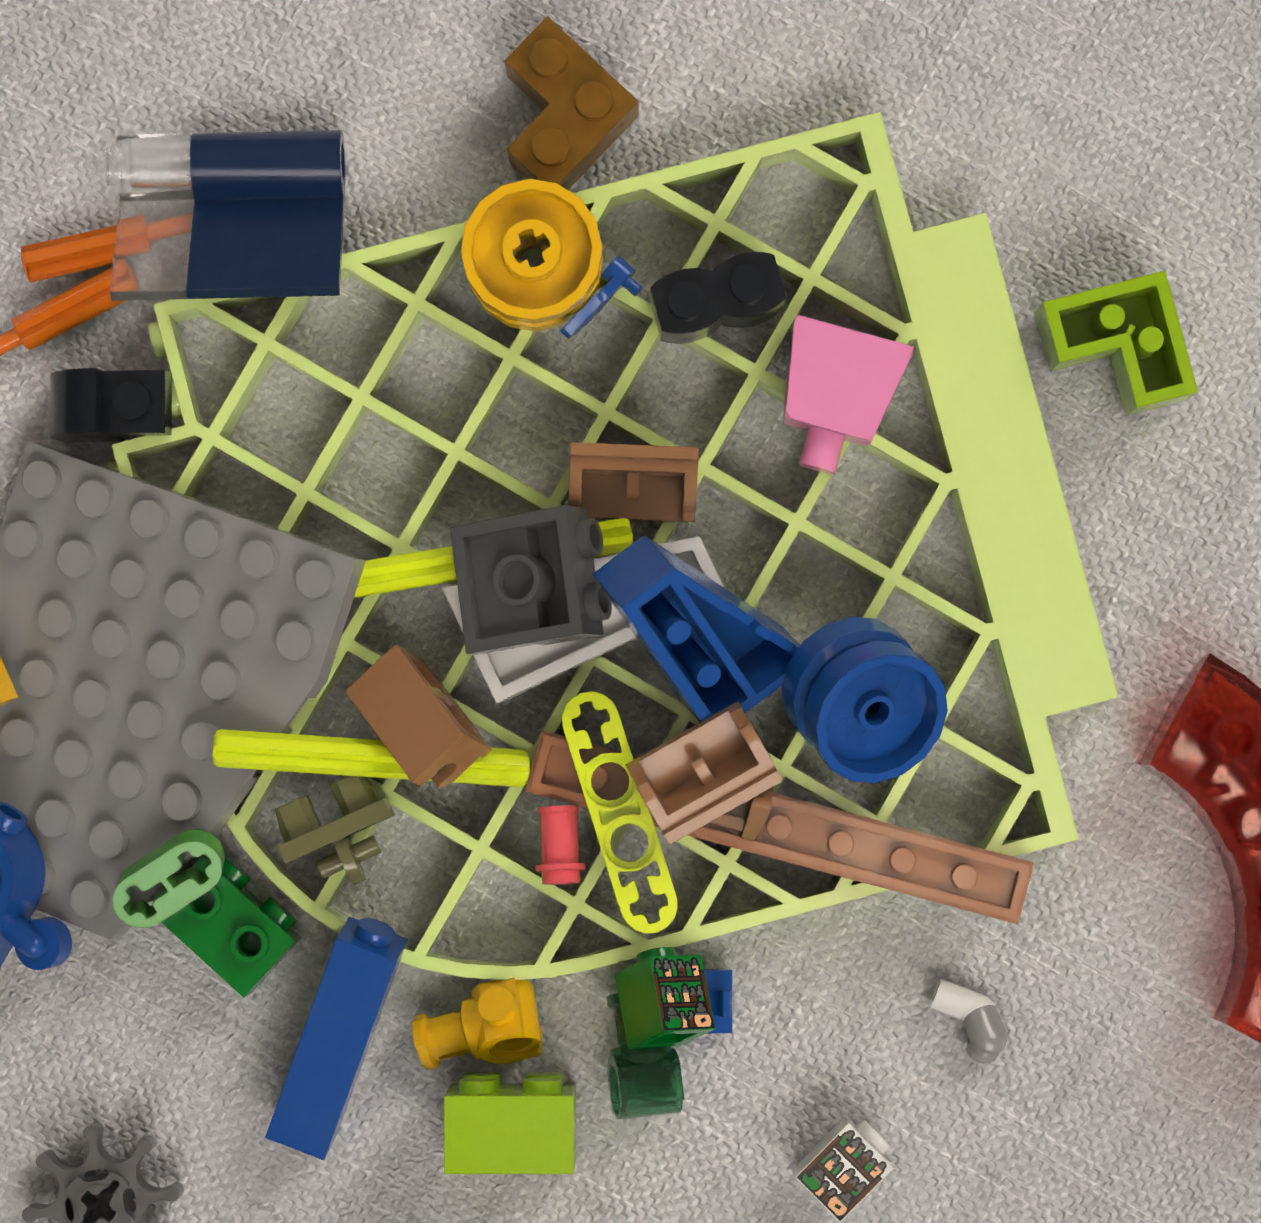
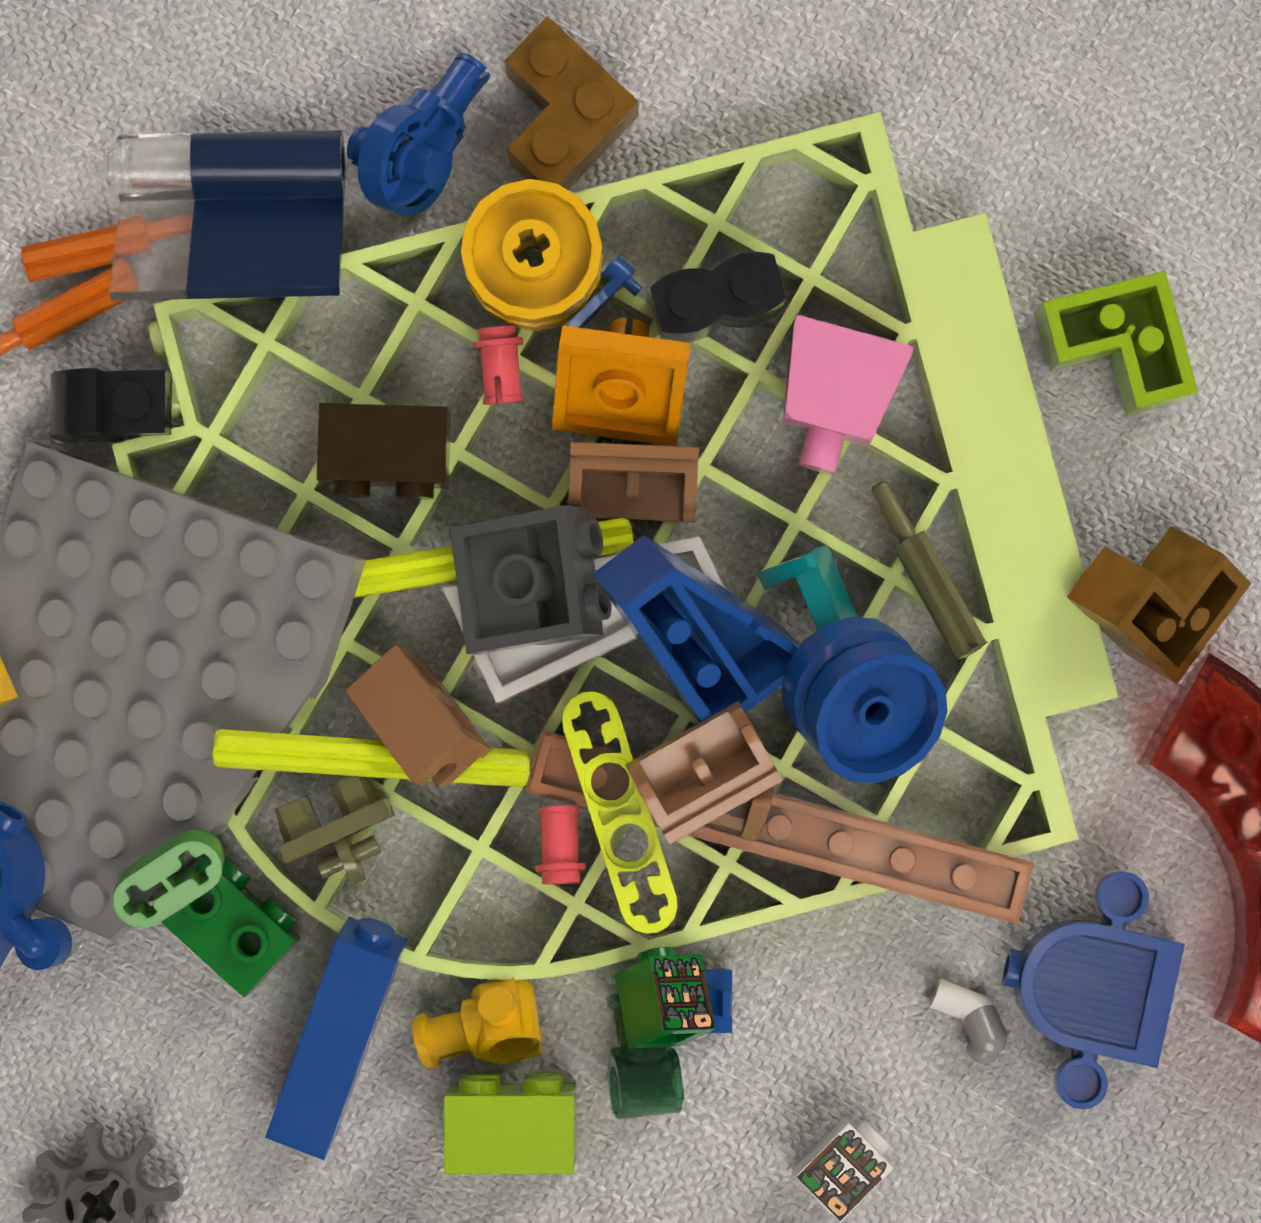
none -> dark brown brick [317,403,451,500]
none -> blue pin [347,53,490,216]
none -> coral pin [473,325,524,405]
none -> light orange tile [551,318,691,446]
none -> teal tile [757,546,858,630]
none -> olive axle [871,481,988,660]
none -> blue piece [1002,871,1185,1109]
none -> pearl gold brick [1067,526,1251,684]

